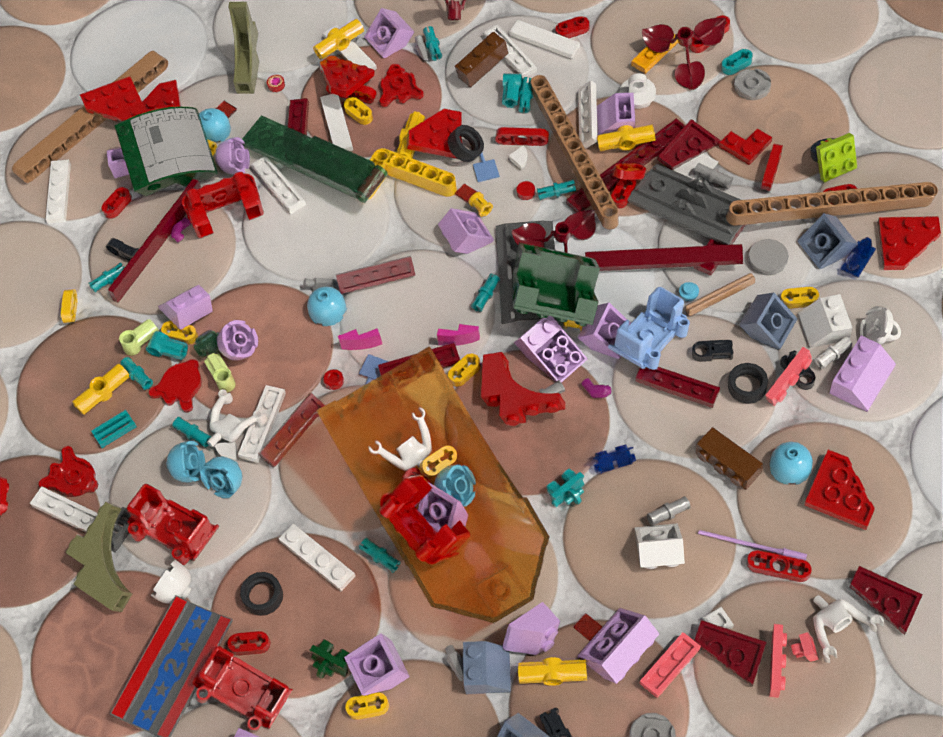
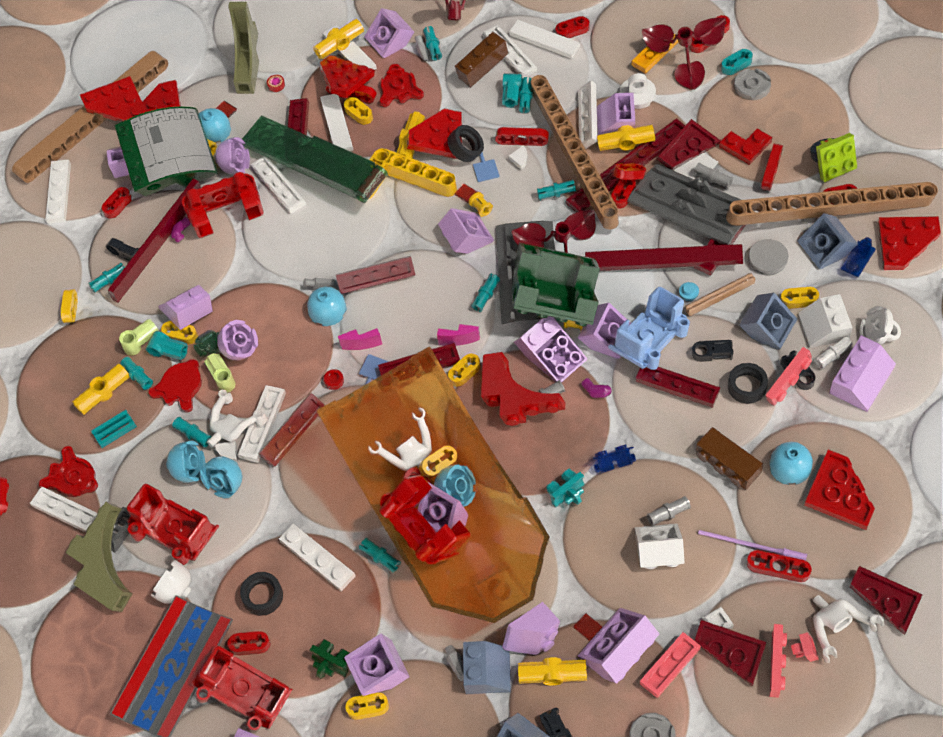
red tile [517,181,536,200] -> none

